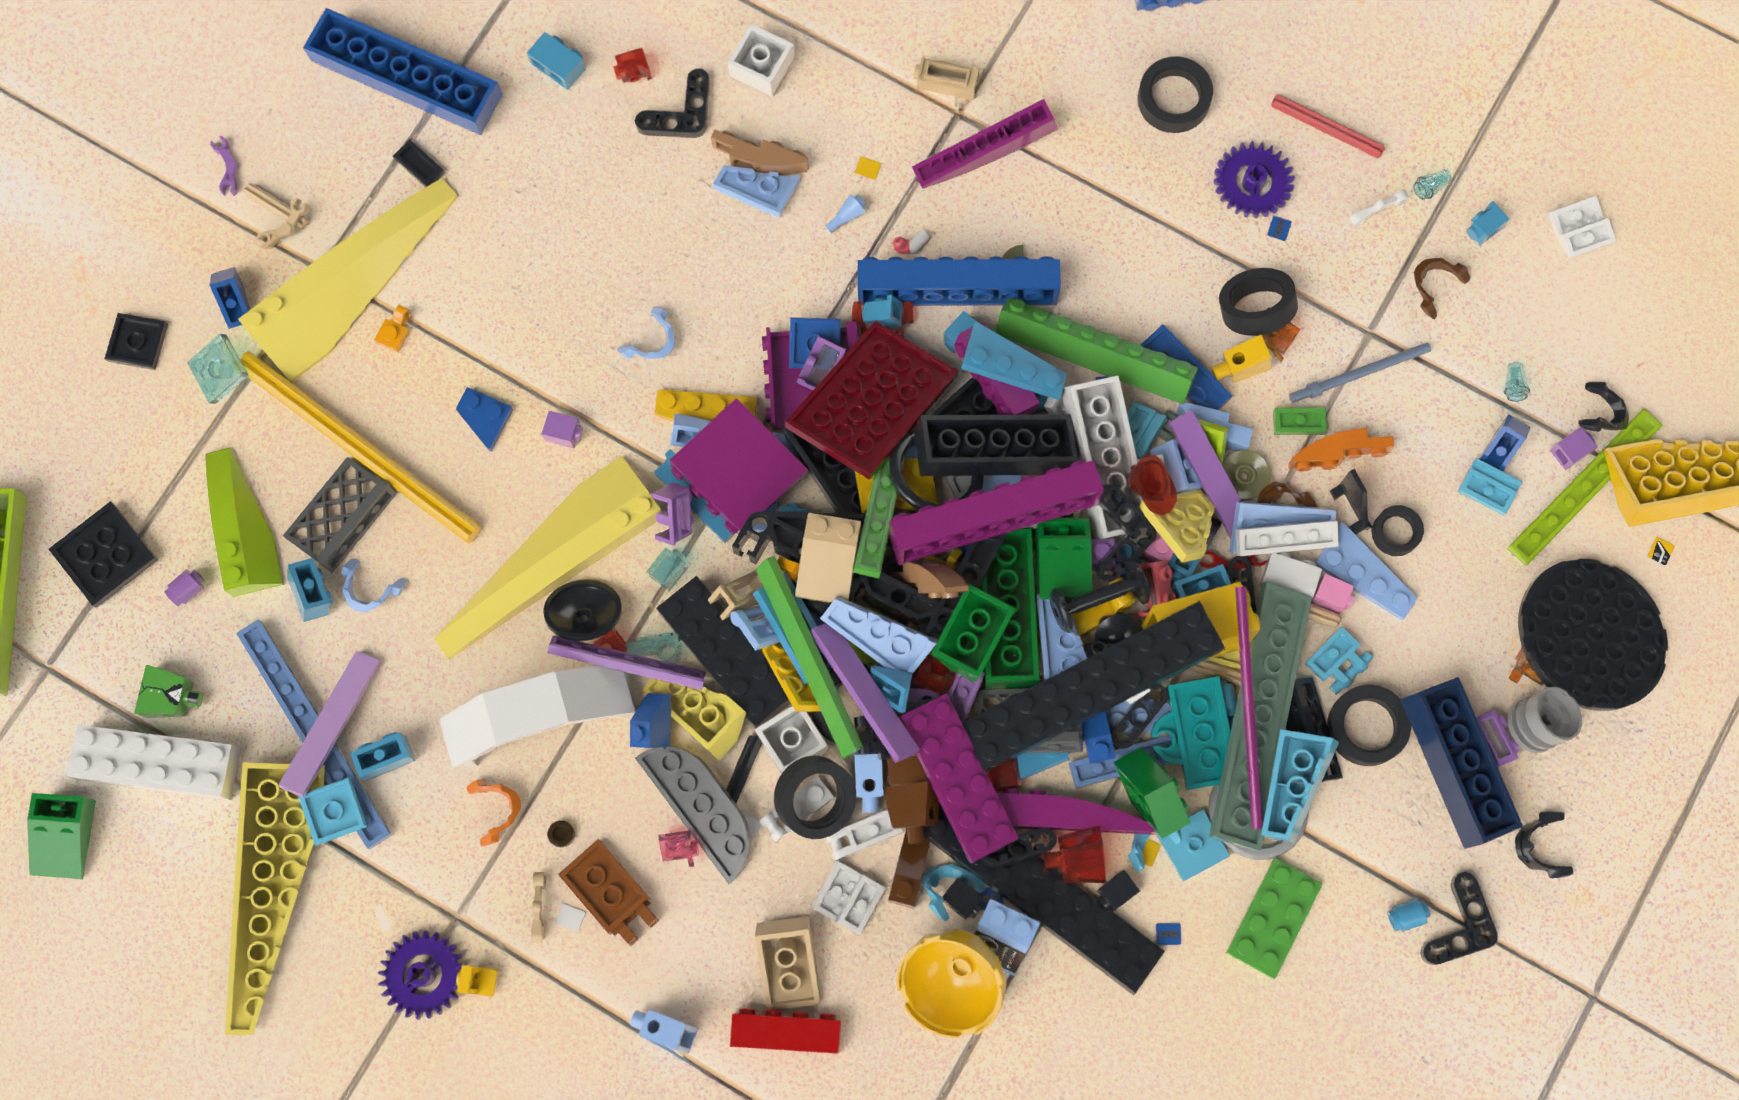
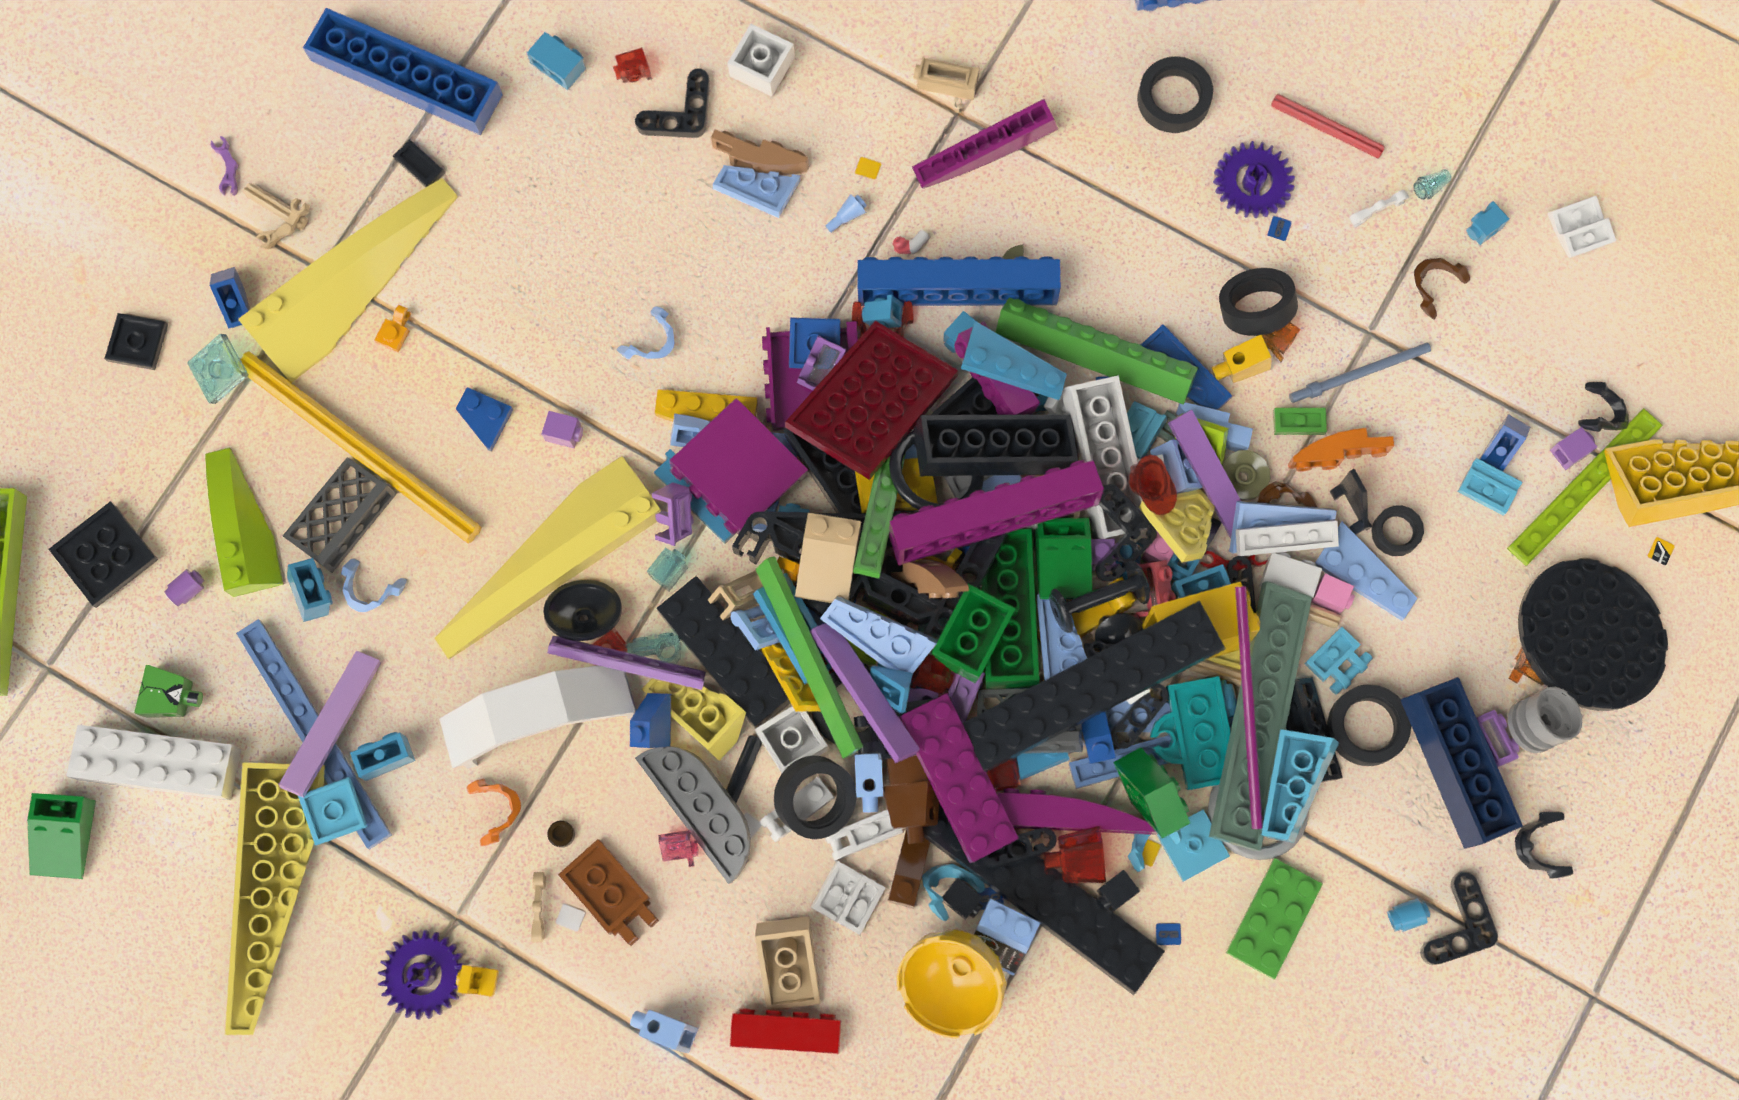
clear light blue cone [1504,362,1530,402] -> none

